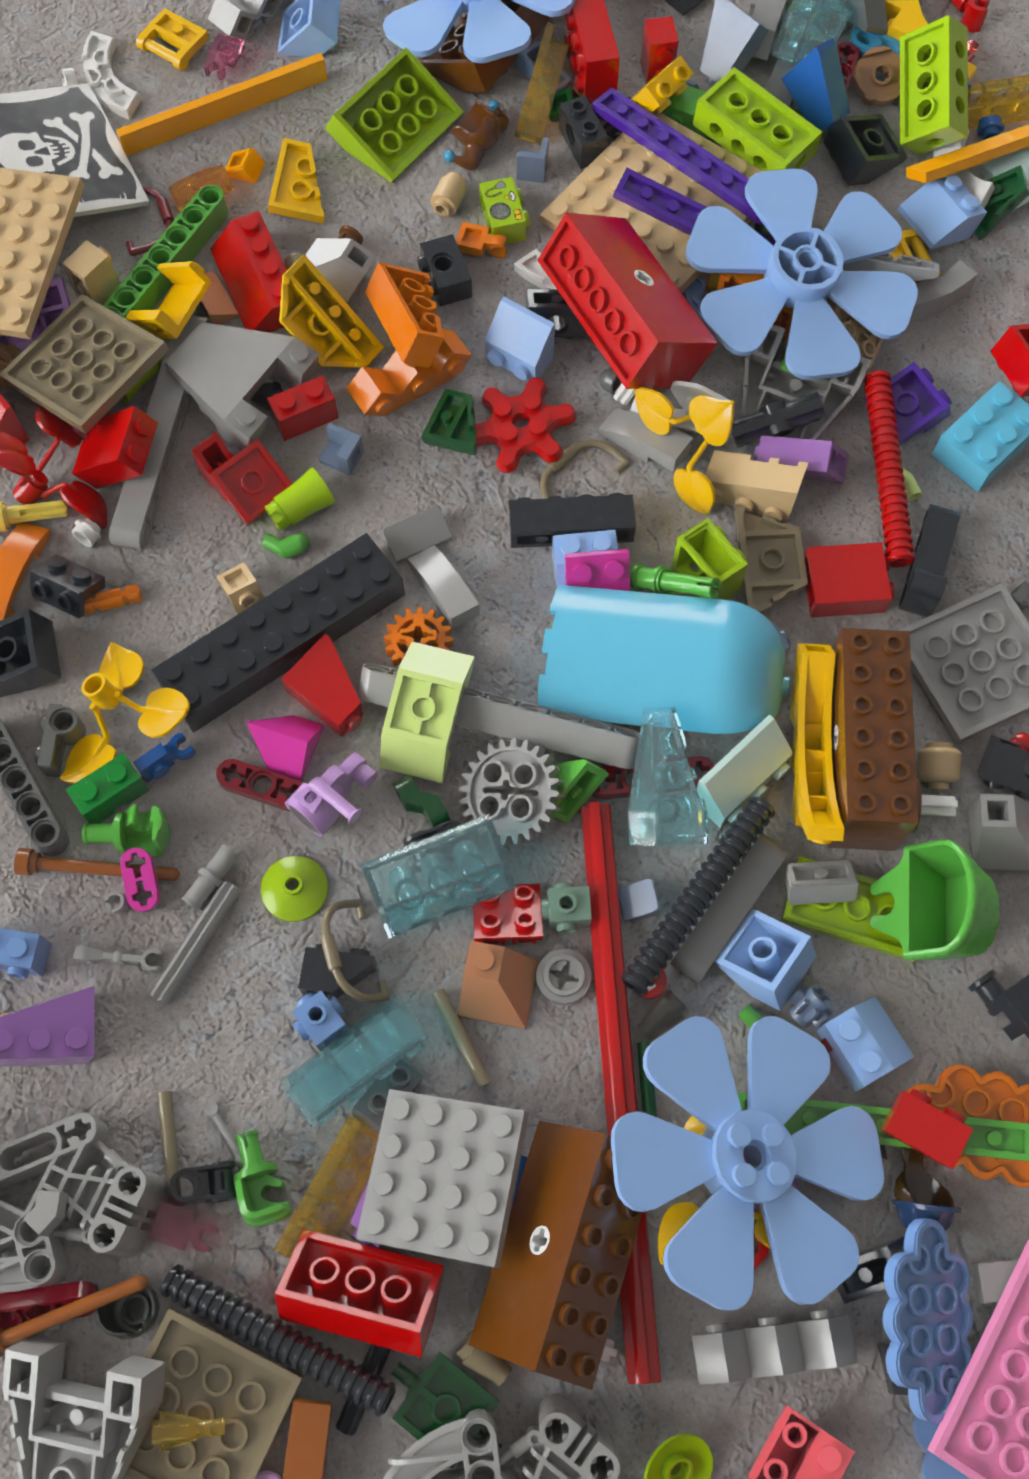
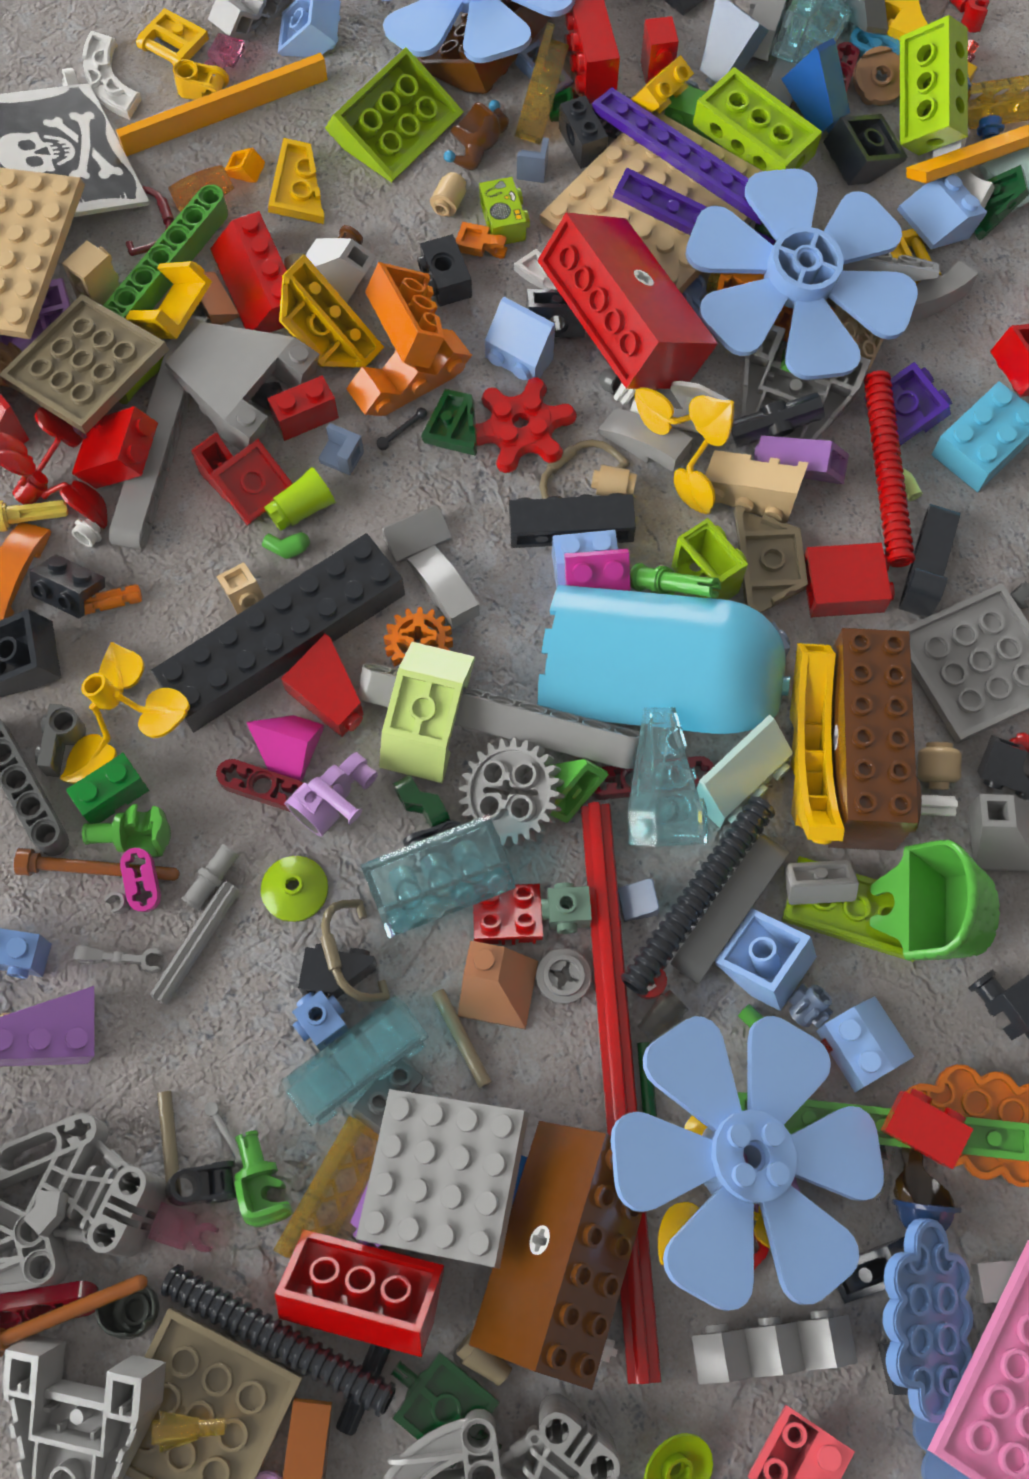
blue plate [133,733,196,782] -> none
none -> yellow piece [173,59,229,100]
none -> black hinge [377,407,428,450]
none -> tan brick [591,465,637,496]

